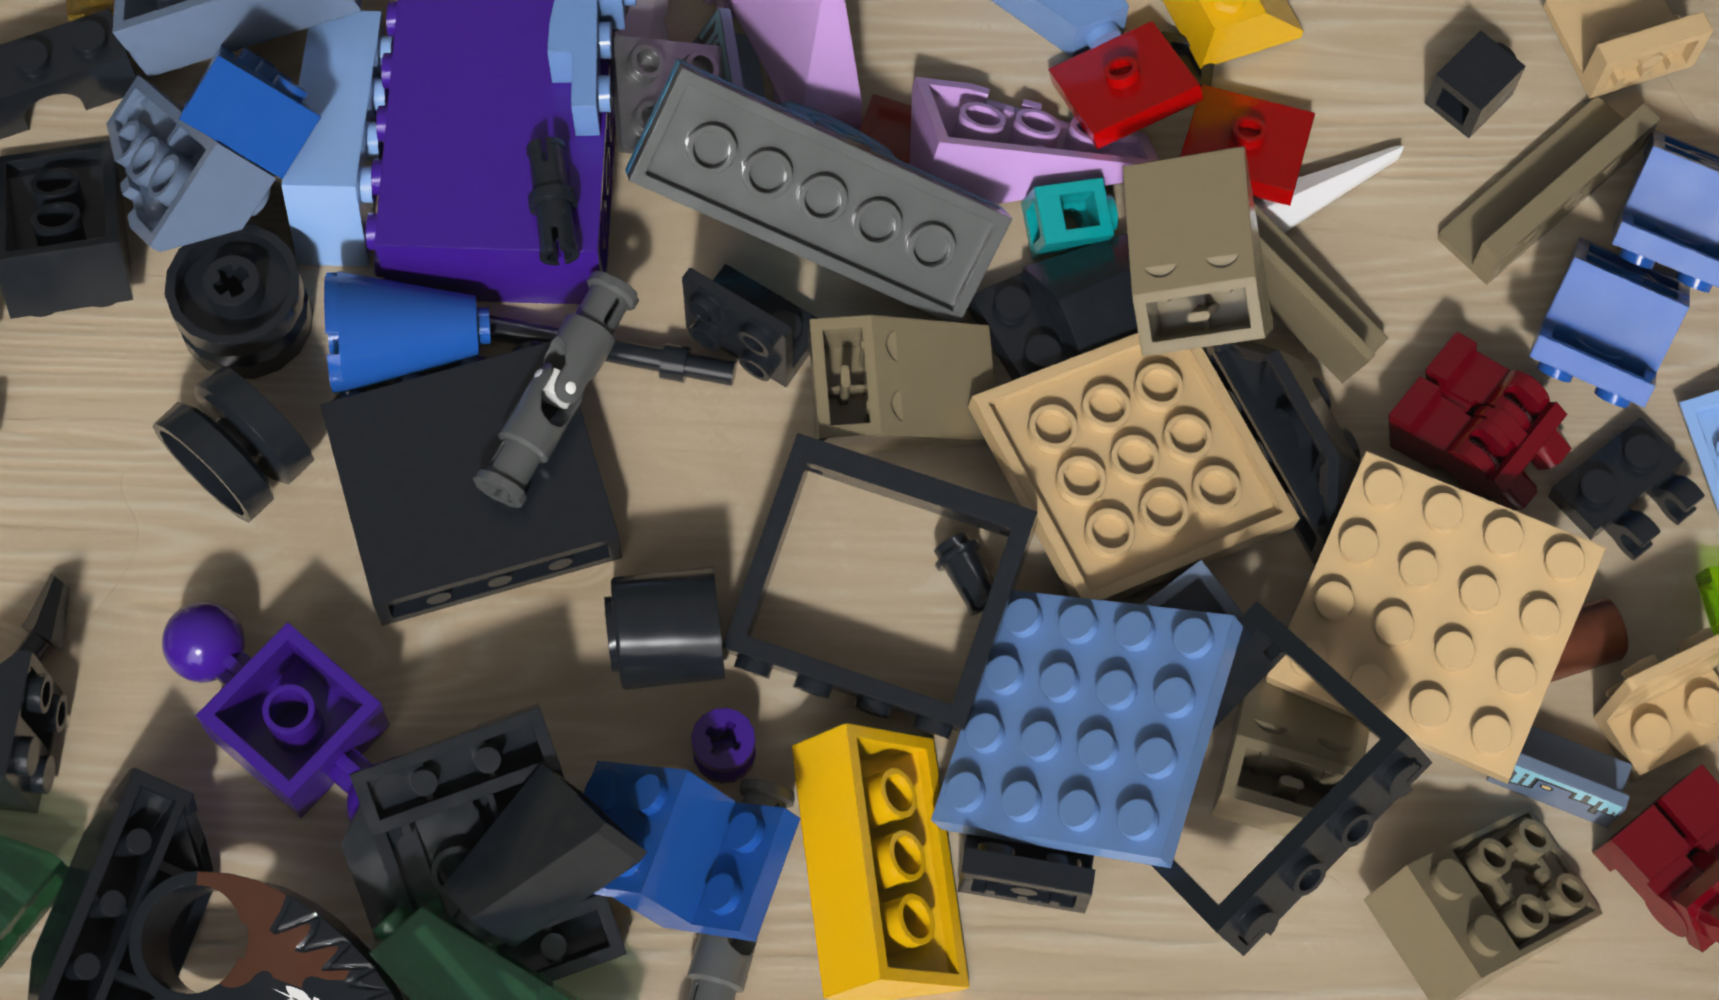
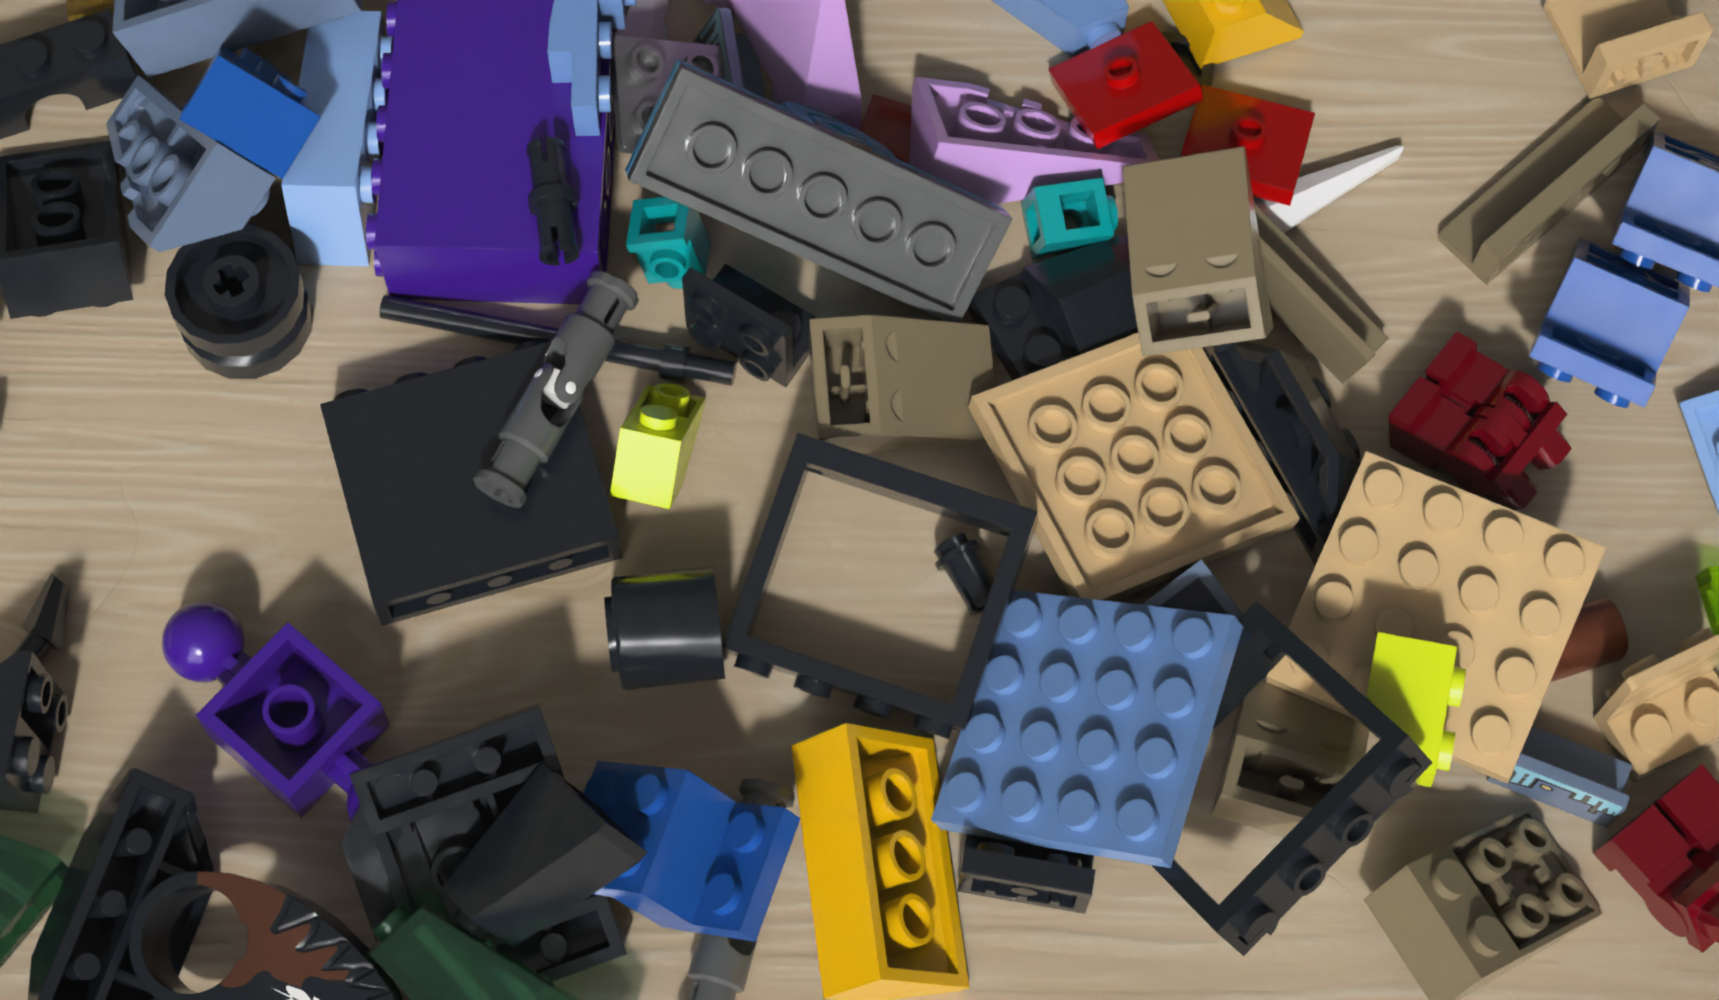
black wheel [152,363,314,523] -> none
blue cone [324,271,491,393] -> none
dark purple wheel [691,708,756,784] -> none
black brick [1425,30,1526,138] -> none
black plate [1548,417,1705,561] -> none
none -> neon yellow slope [610,383,706,509]
none -> teal brick [626,197,711,289]
none -> neon yellow slope [1366,632,1466,787]

